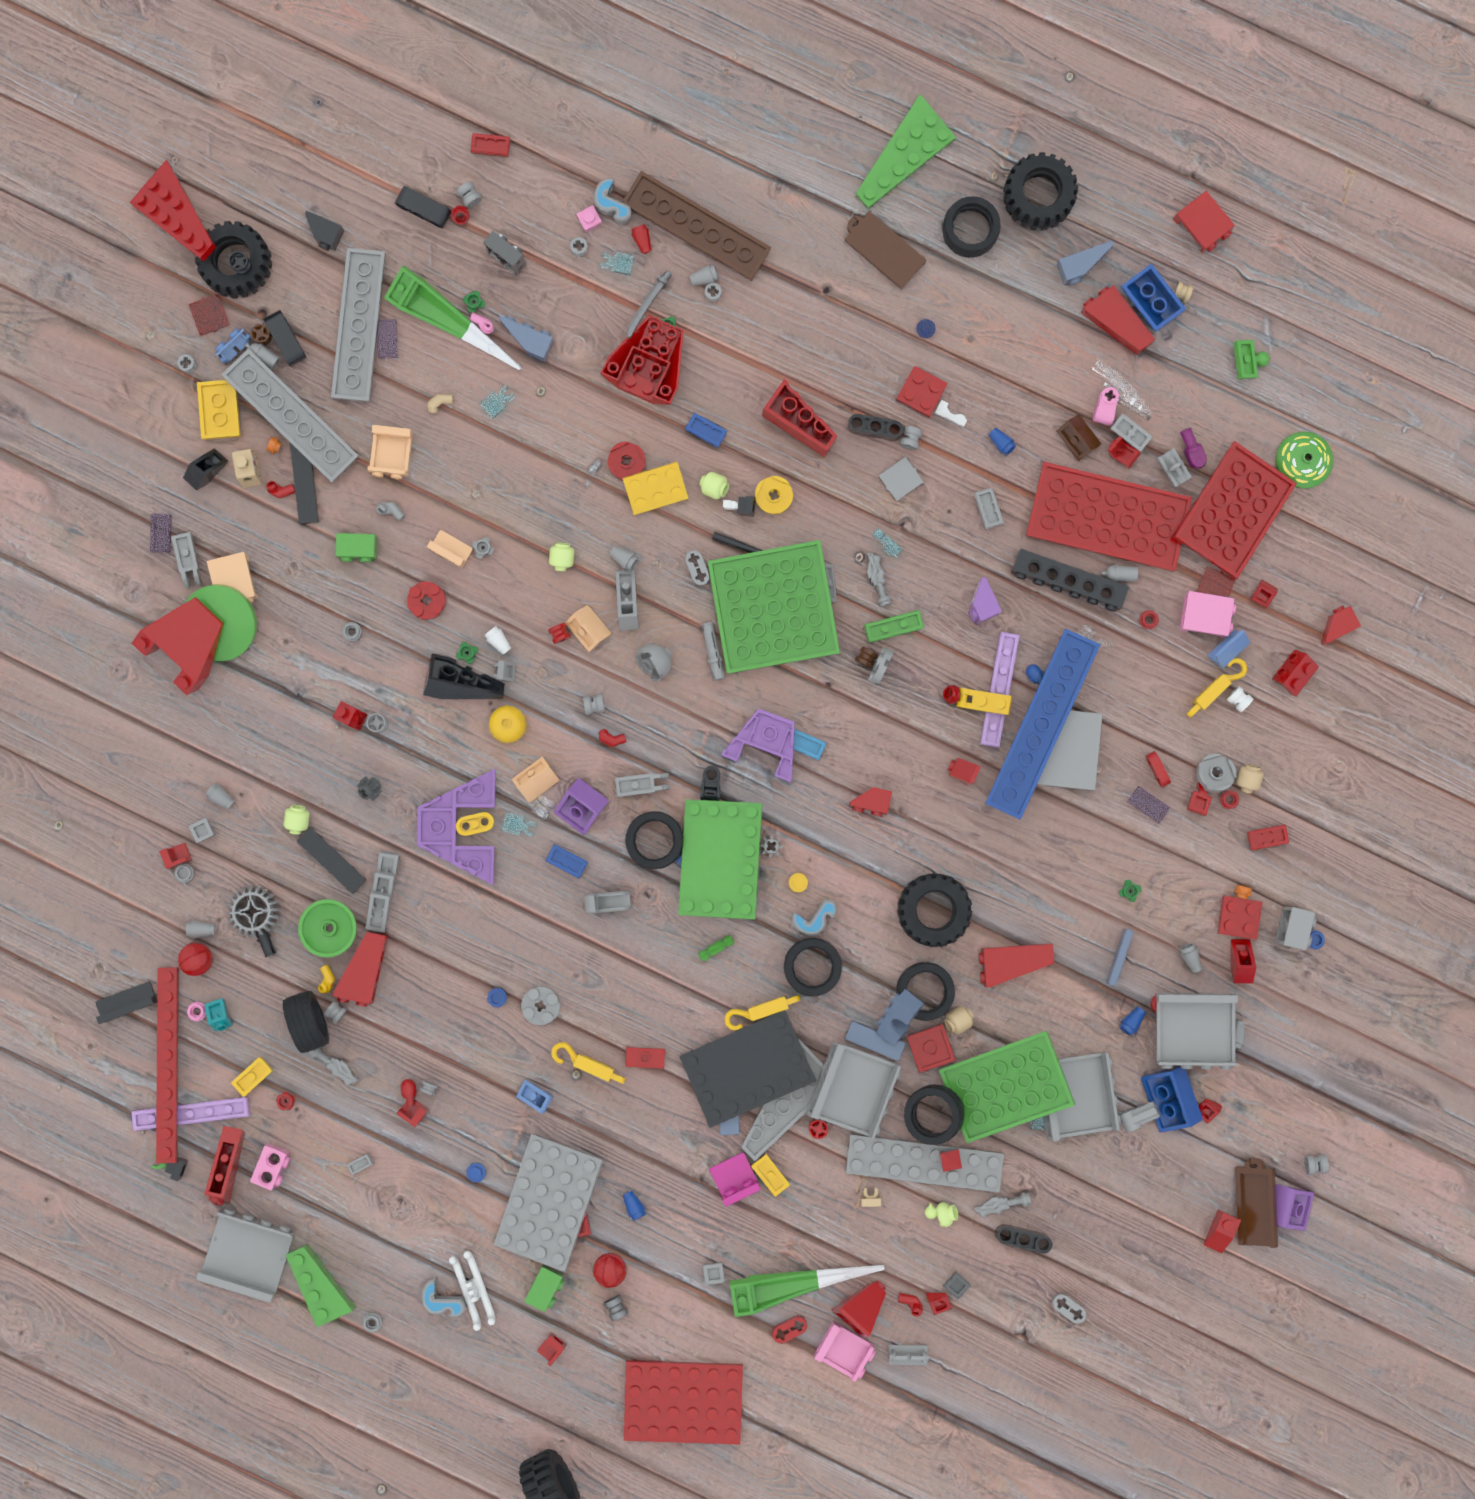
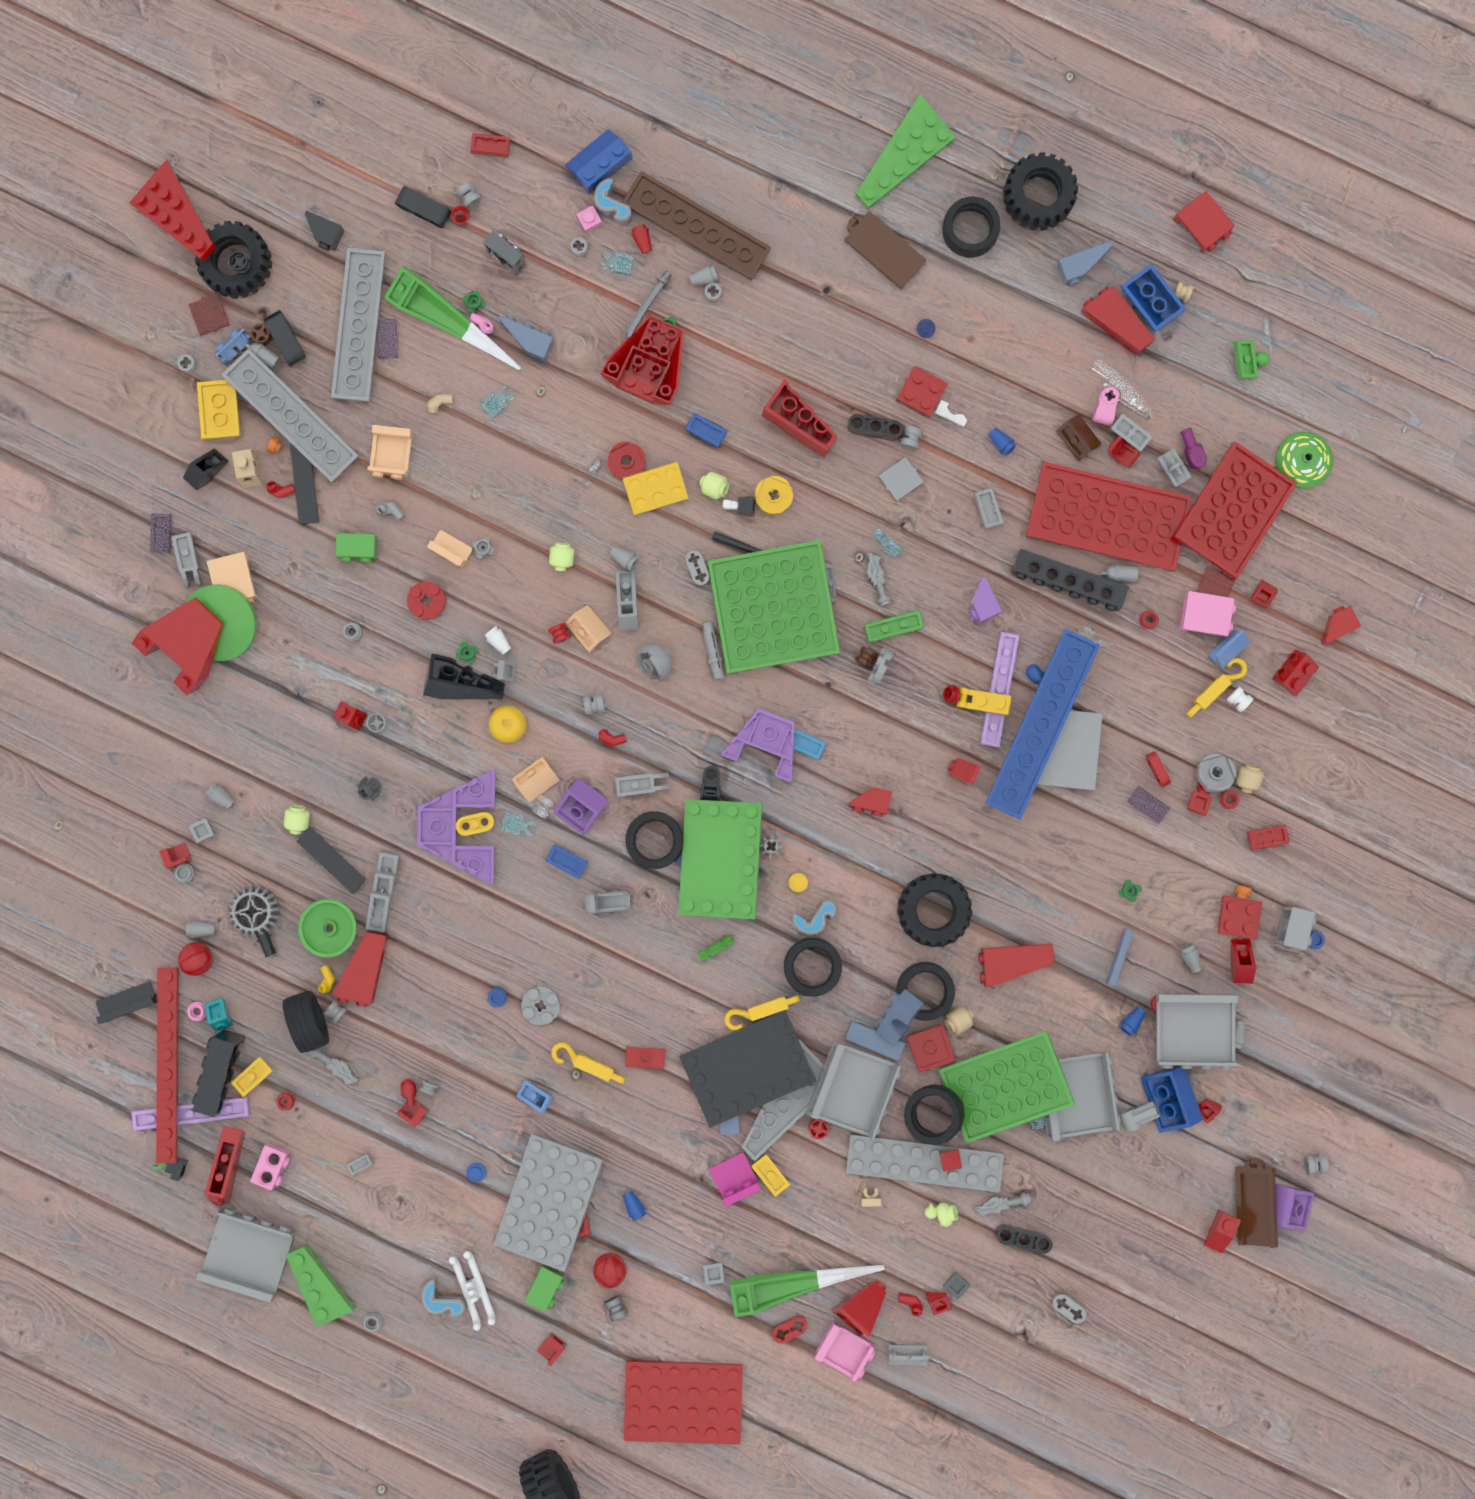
none -> black wedge [192,1030,245,1118]
none -> blue slope [565,129,632,194]

